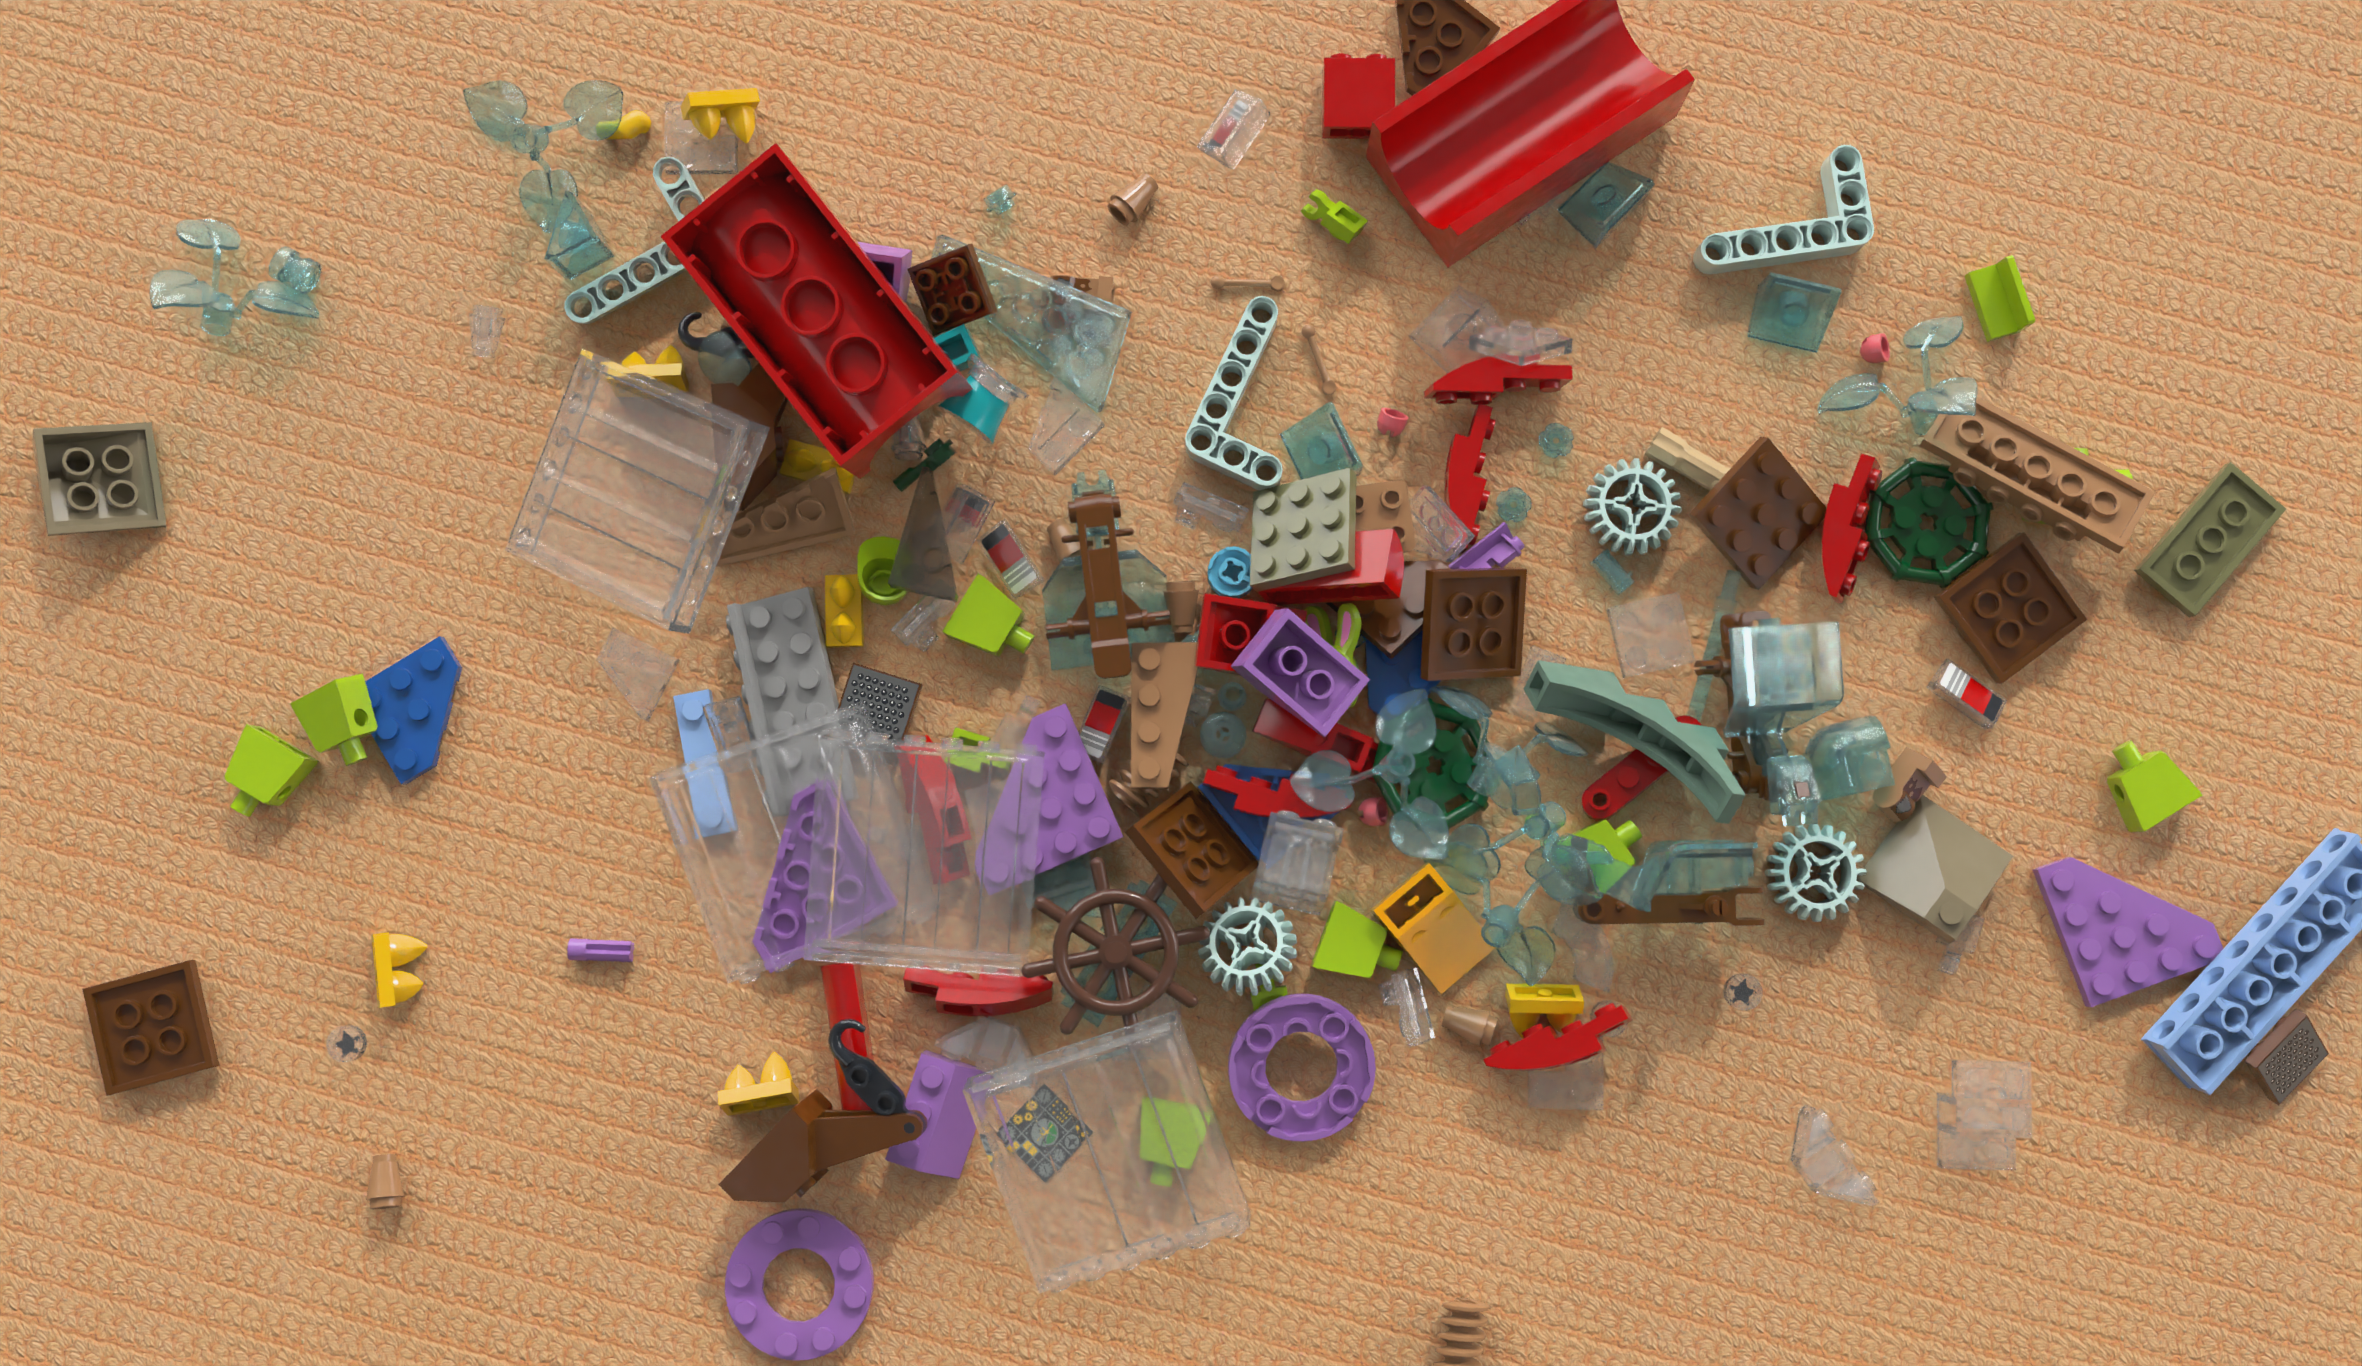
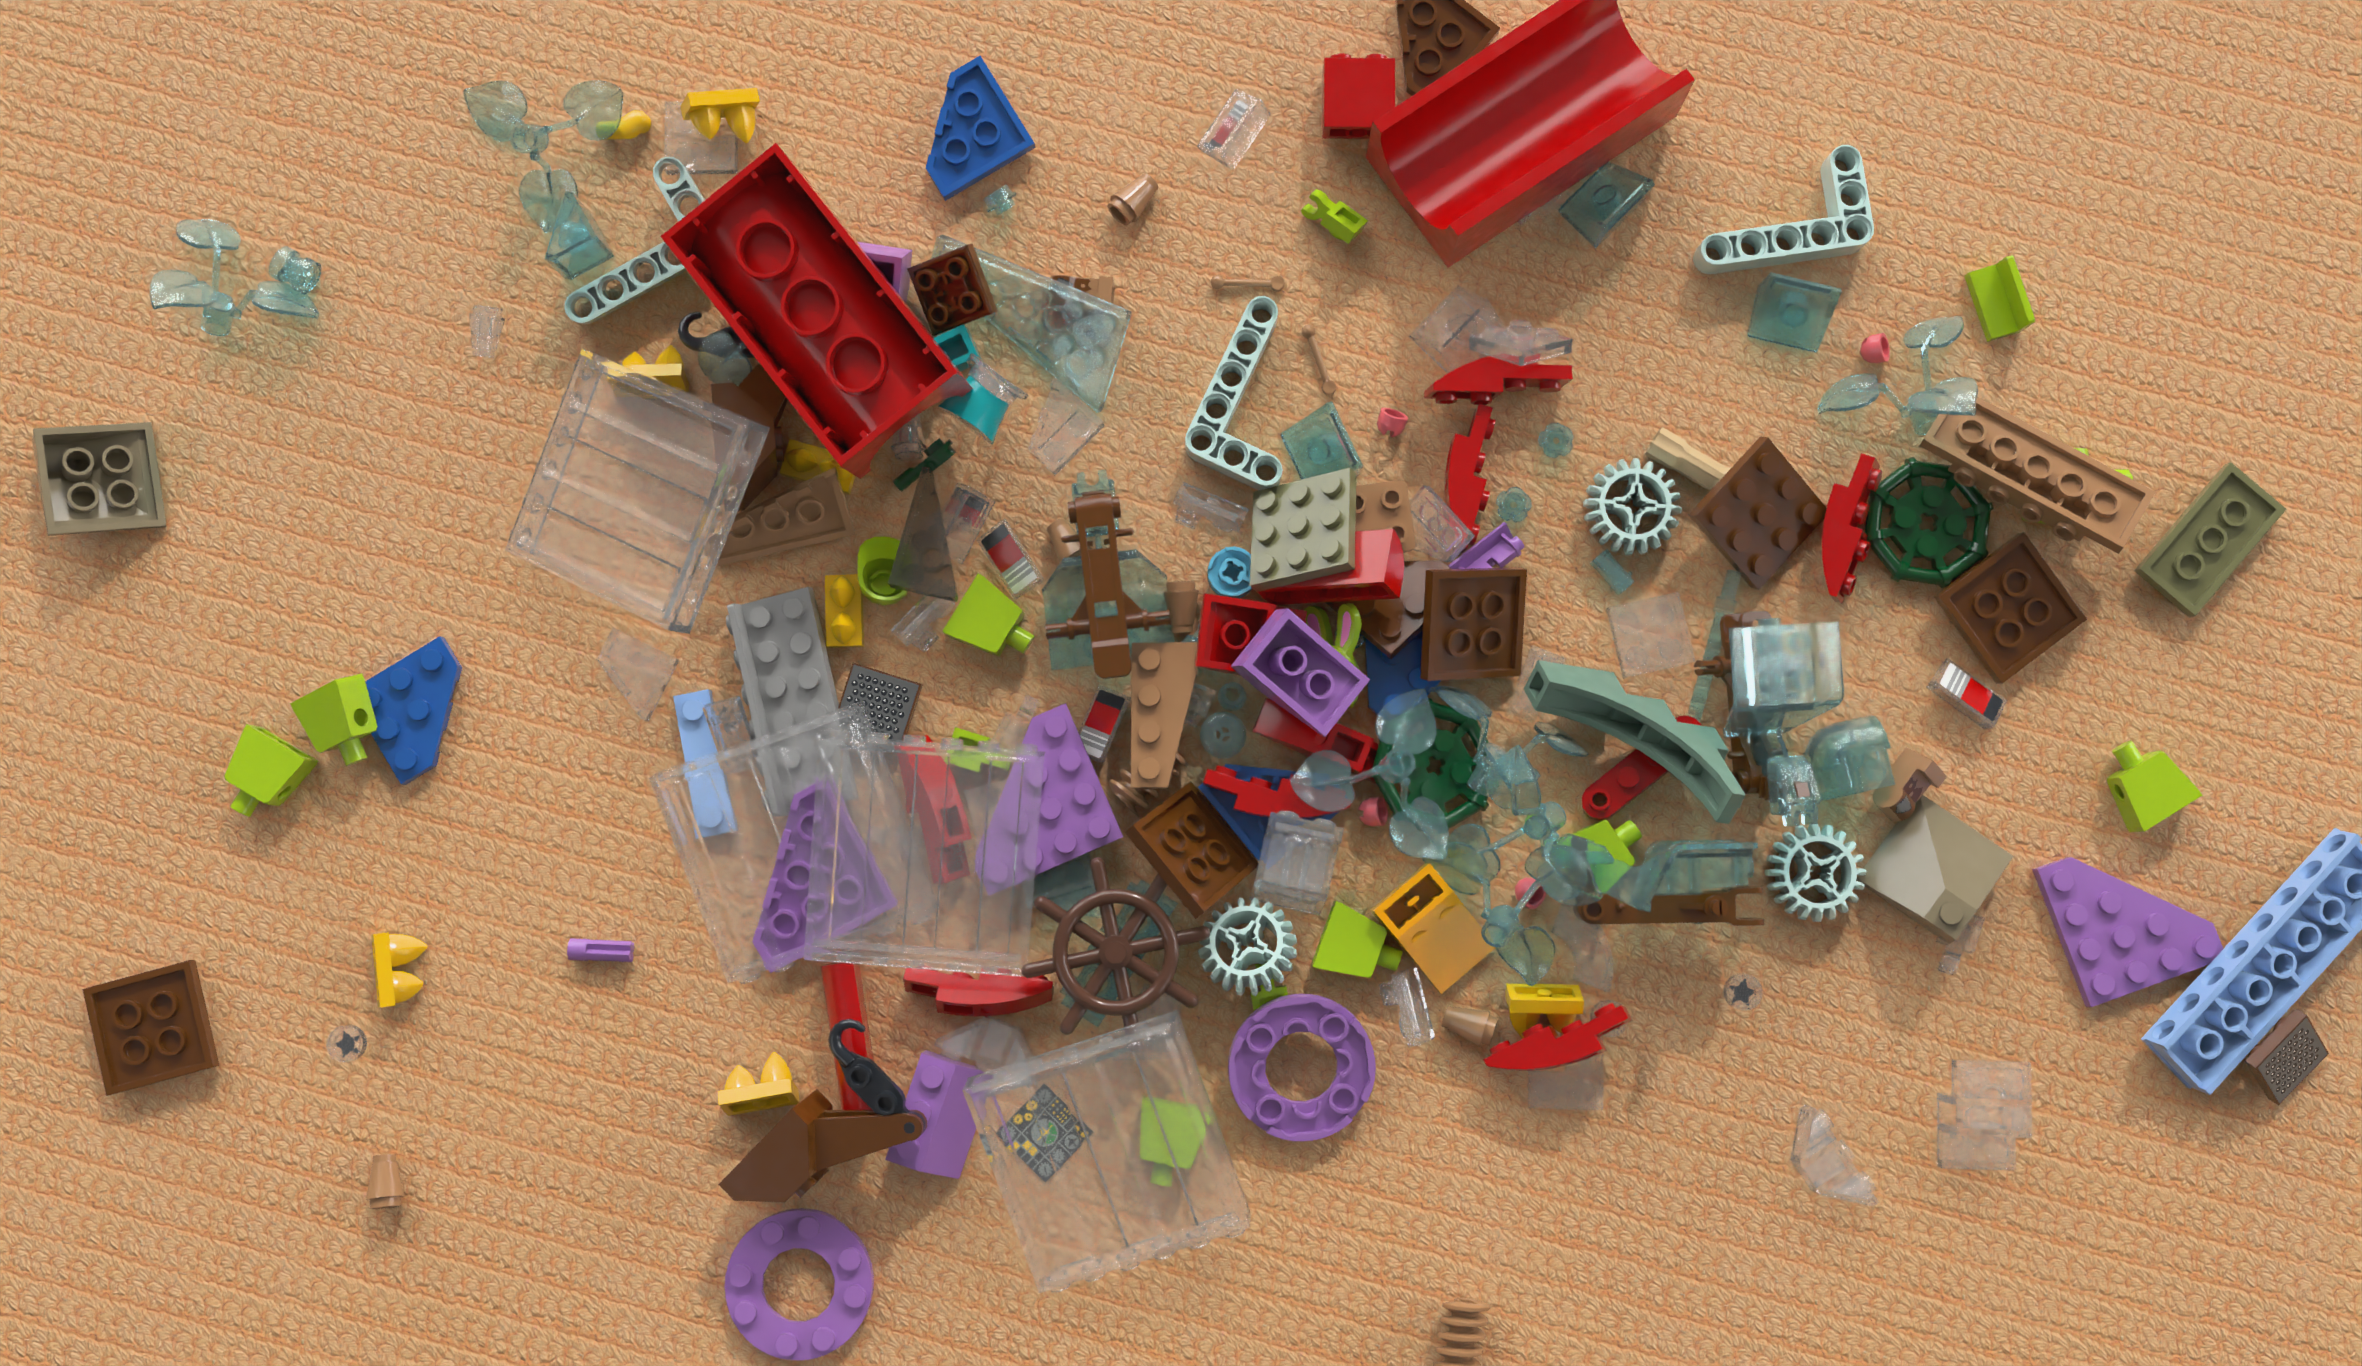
none -> blue plate [926,56,1036,201]
none -> coral hinge [1515,877,1547,909]

